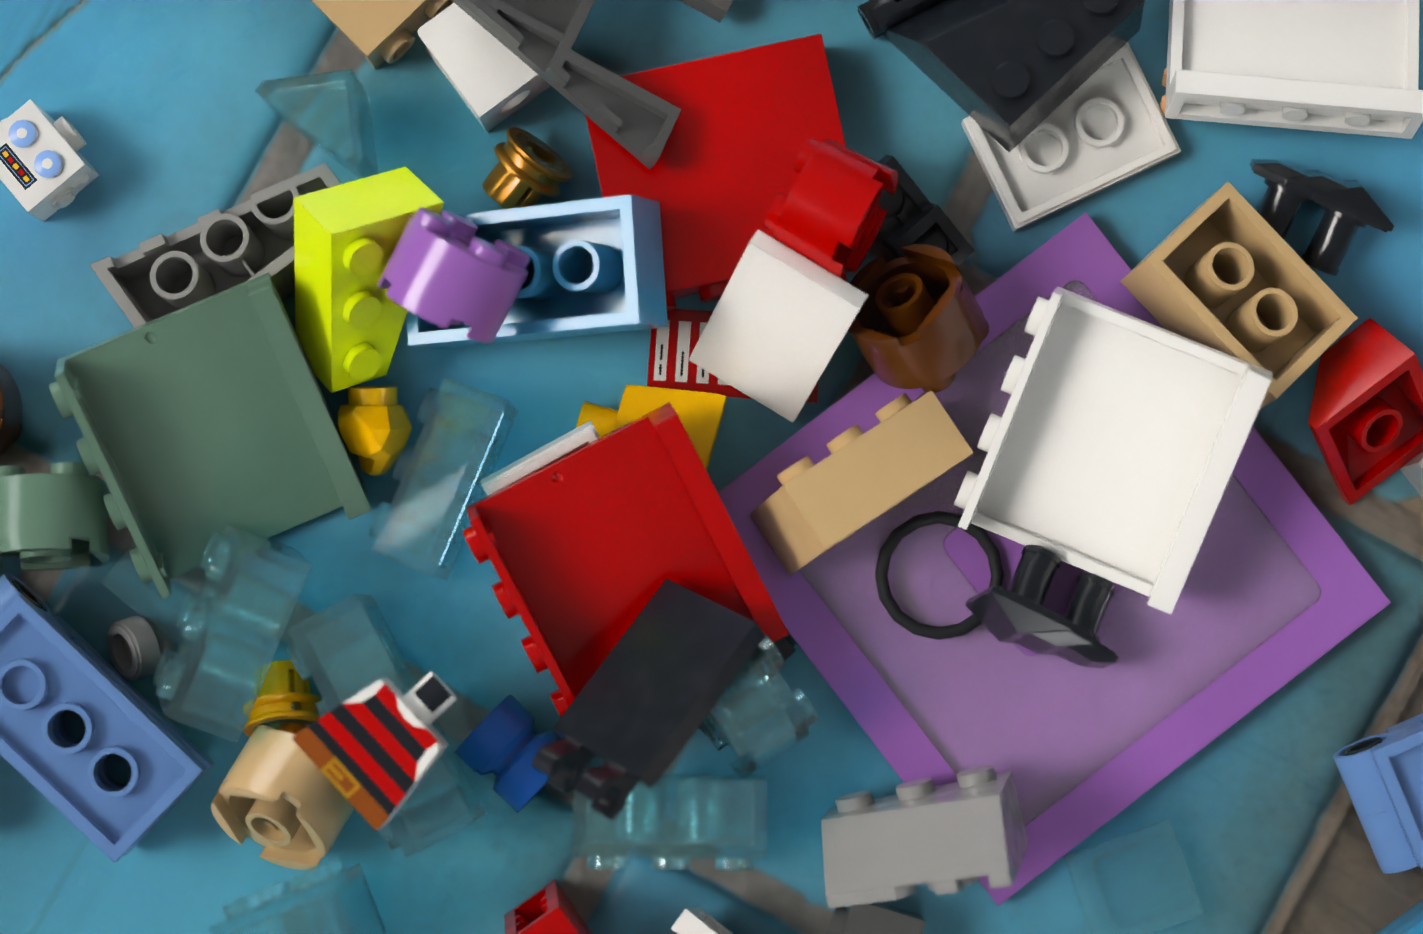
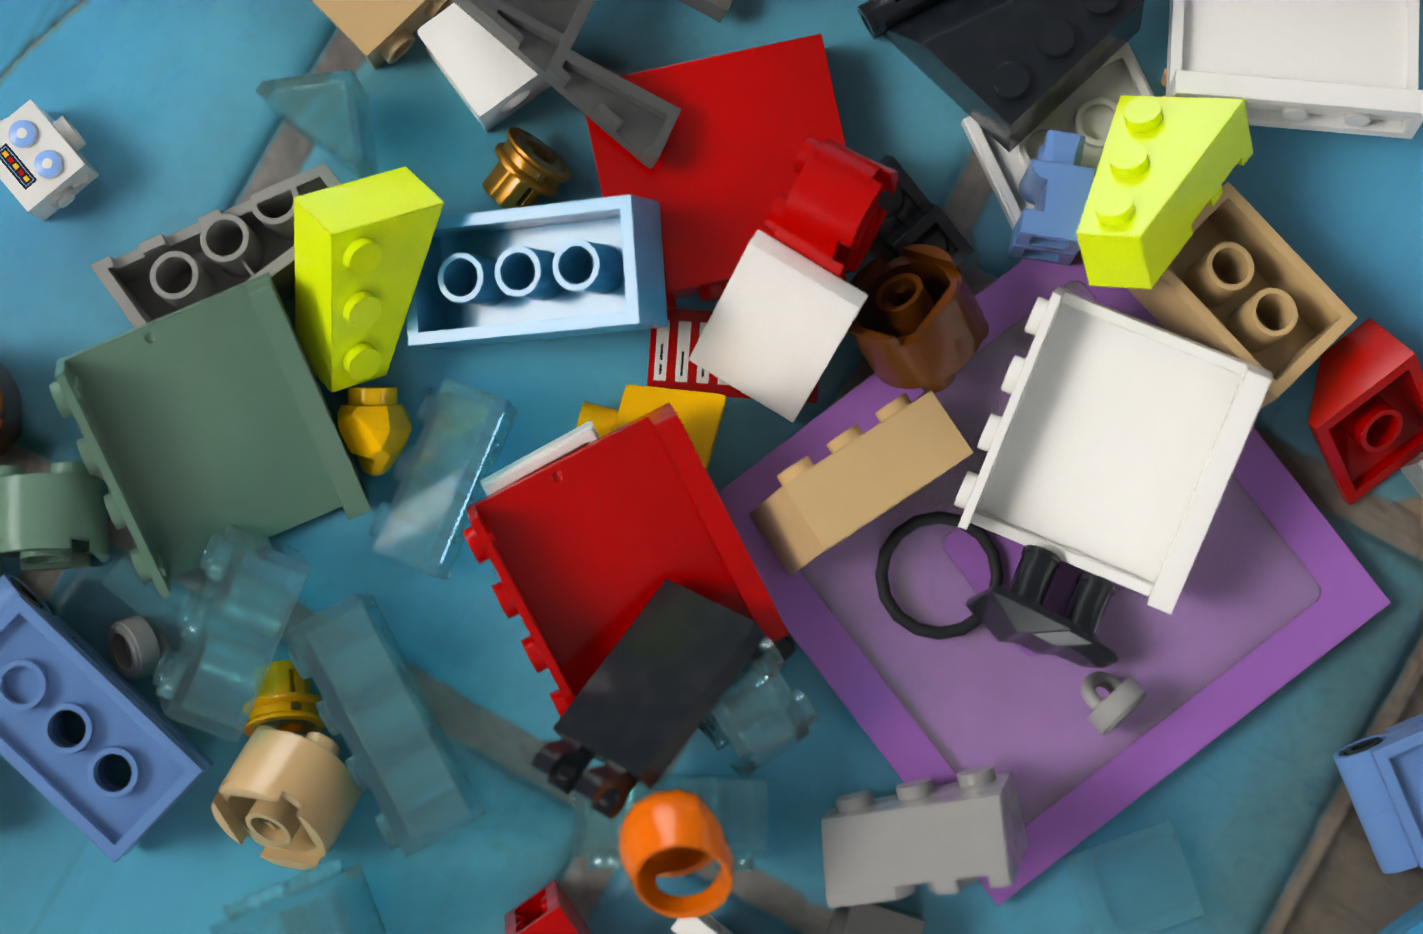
torso [291,671,457,831] -> none
medium lavender brick [377,207,531,343] -> none
blue wheel [455,694,559,813] -> none
black connector [1249,159,1394,276] -> none
none -> orange helmet [618,789,734,919]
none -> medium blue hips [1008,130,1095,266]
none -> neon yellow wedge [1076,95,1253,289]
none -> light grey tile [1081,671,1147,736]

